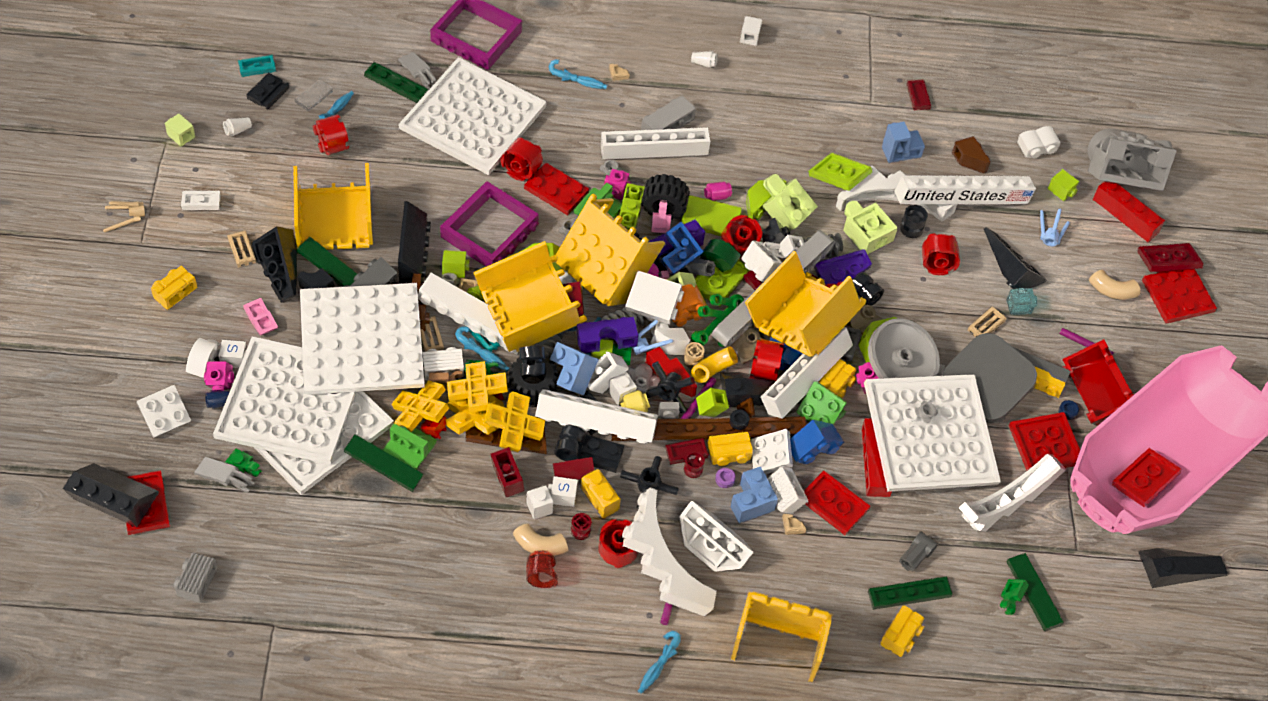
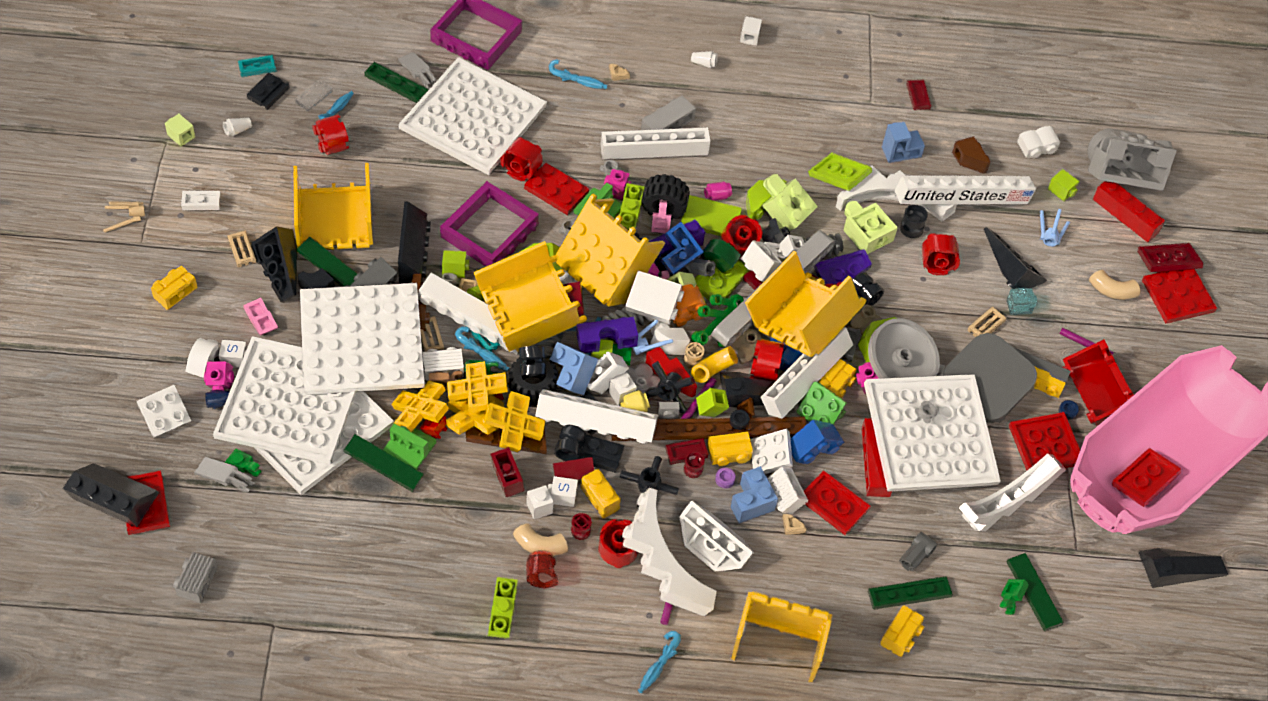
none -> lime slope [488,577,518,639]

